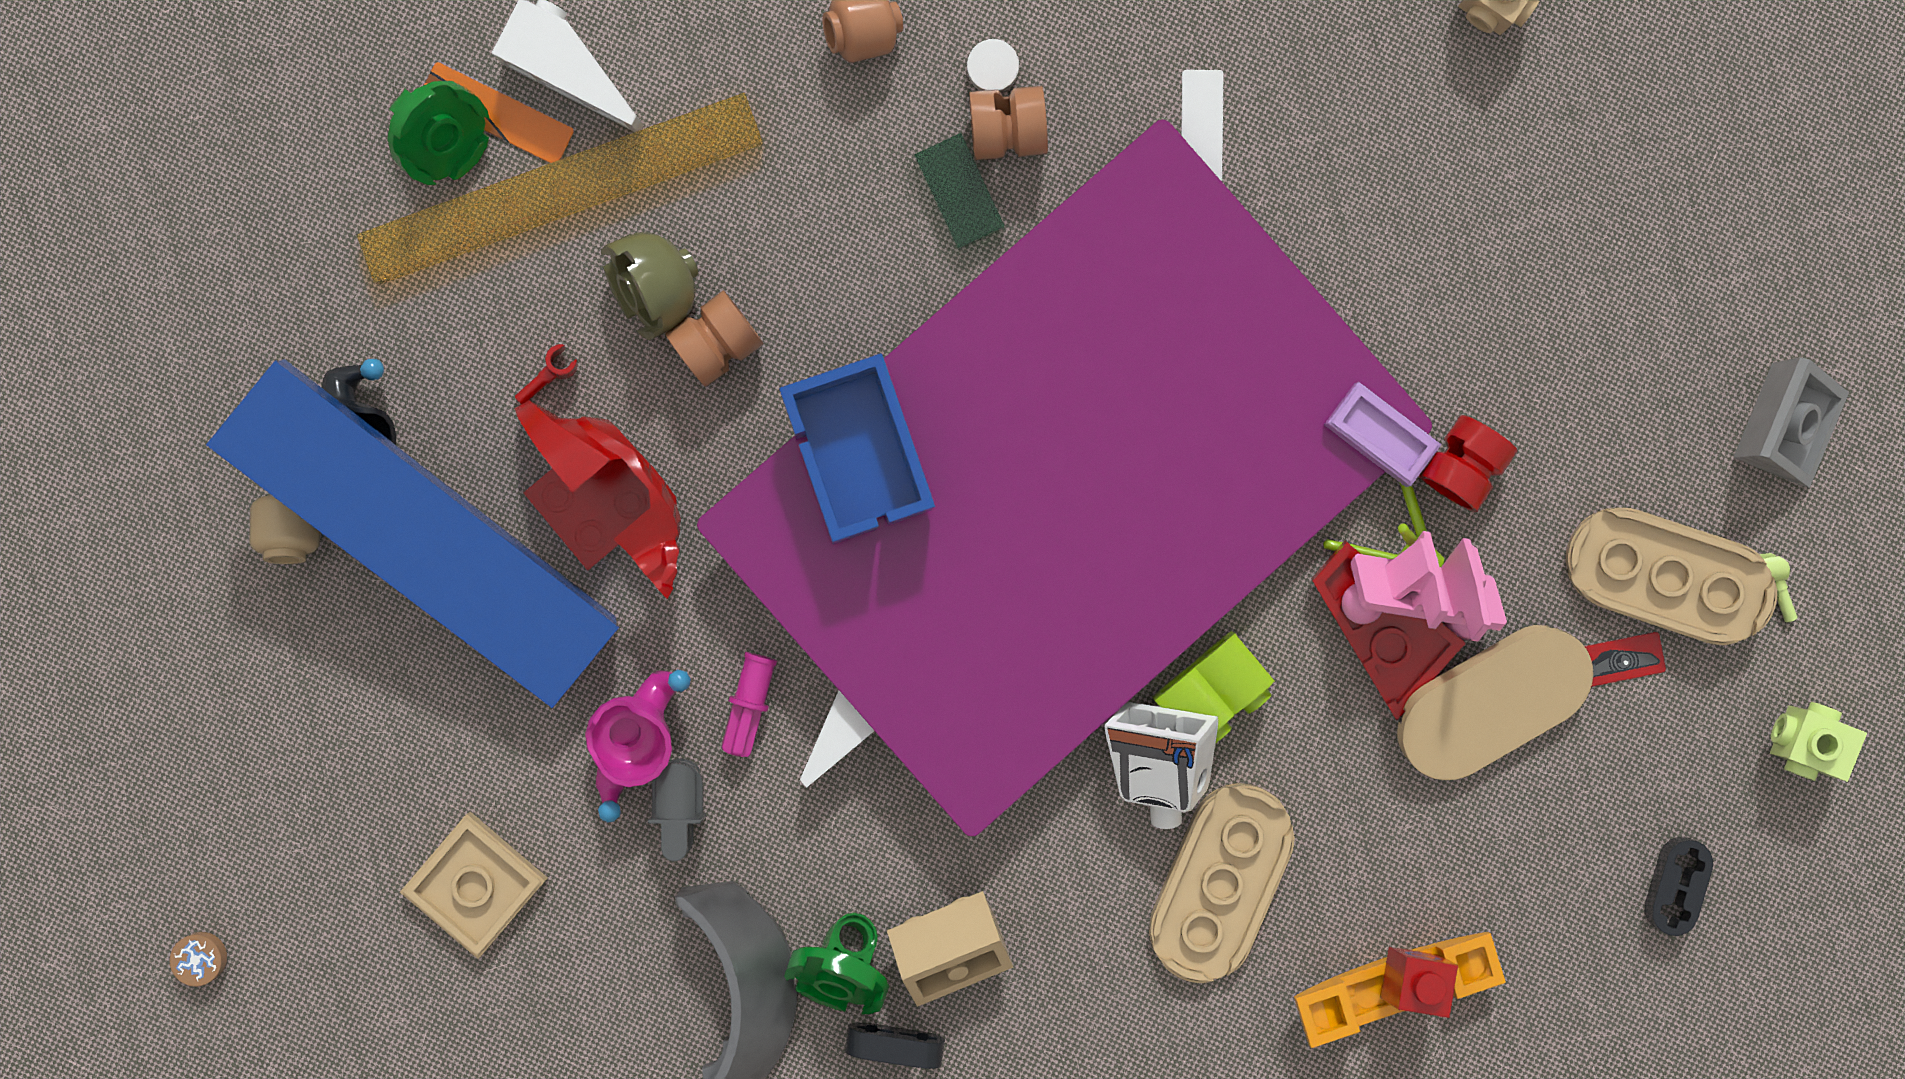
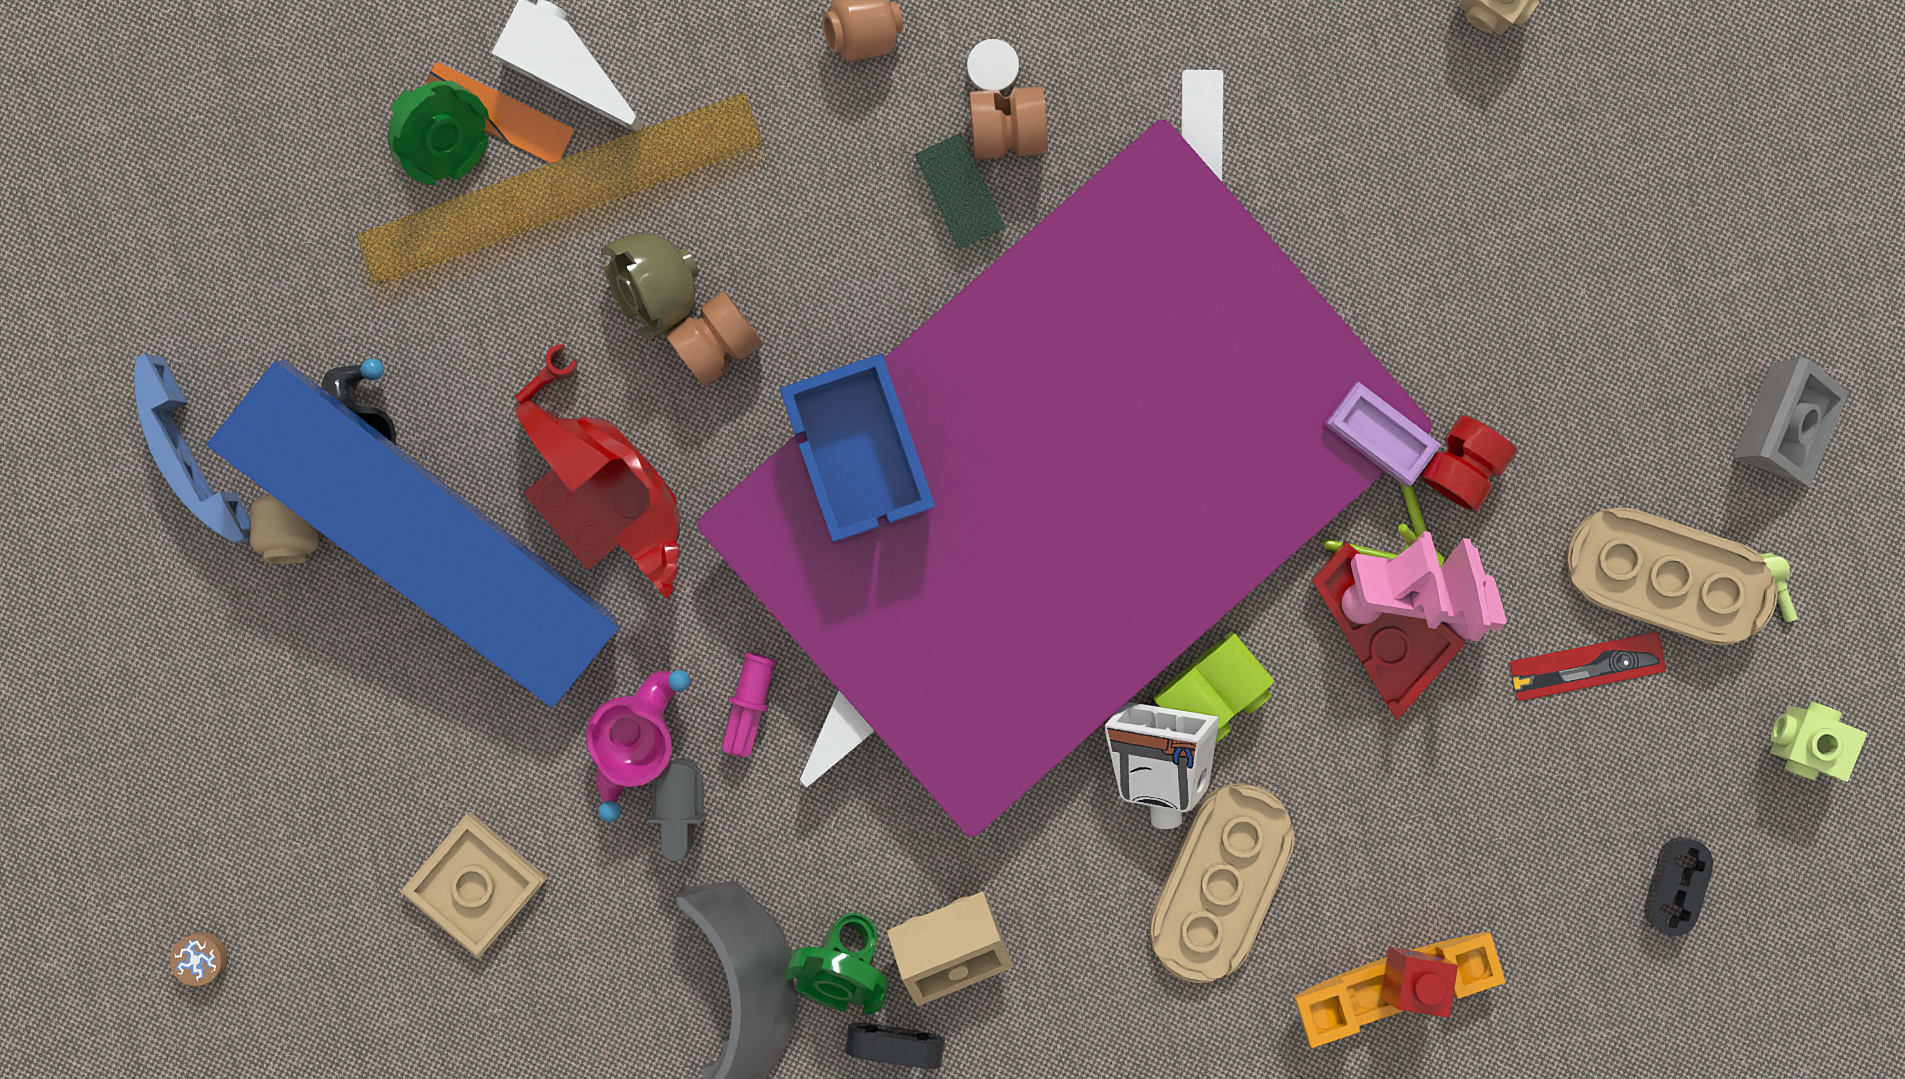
tan tile [1397,625,1593,780] -> none
none -> medium blue slope [134,353,250,543]

